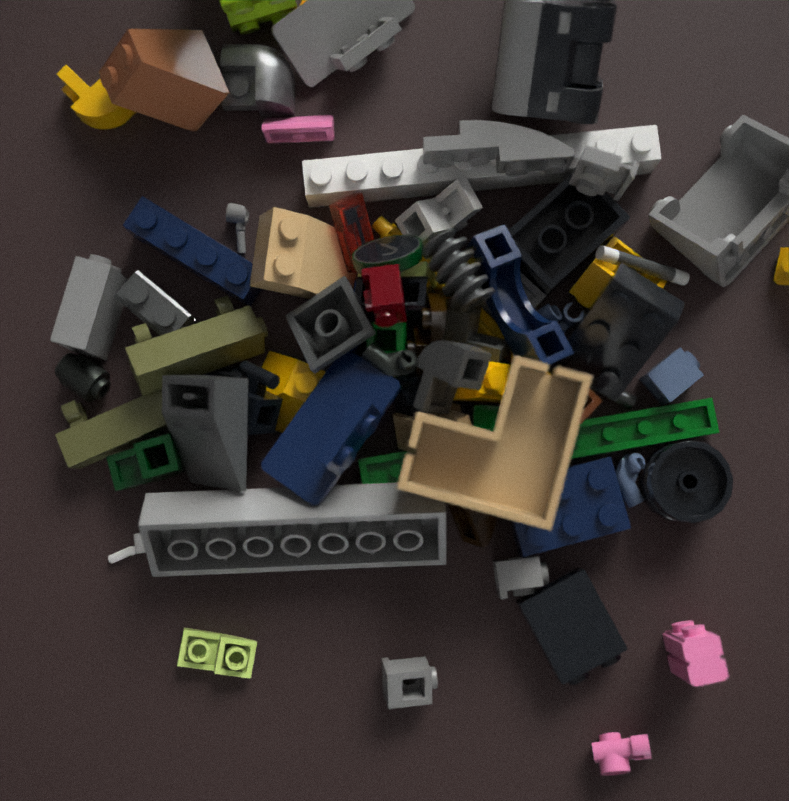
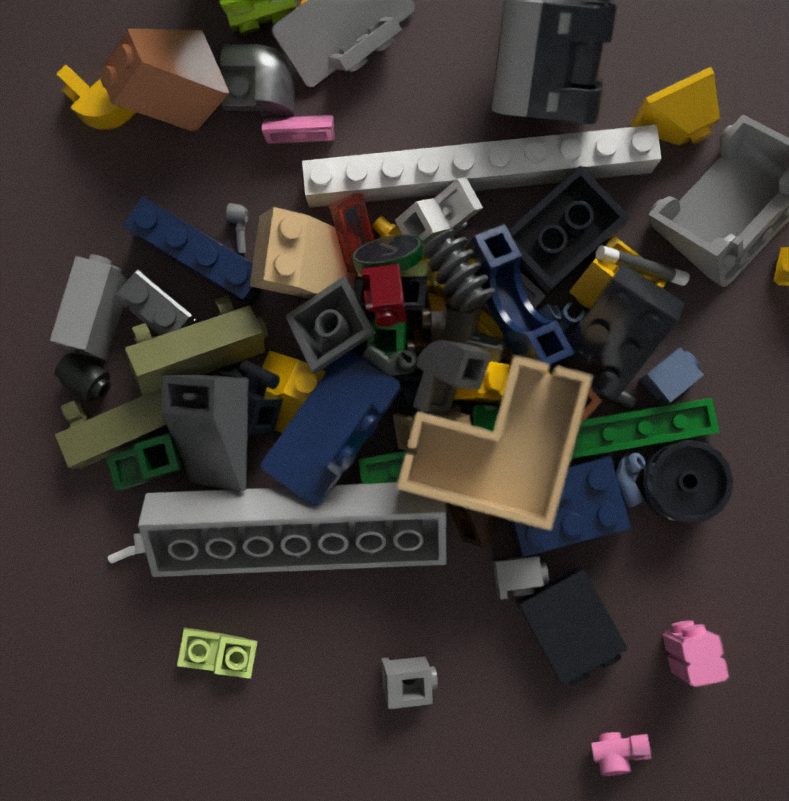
light grey slope [423,120,575,177] -> none
light grey plate [569,145,639,201] -> none
none -> yellow slope [630,67,720,146]

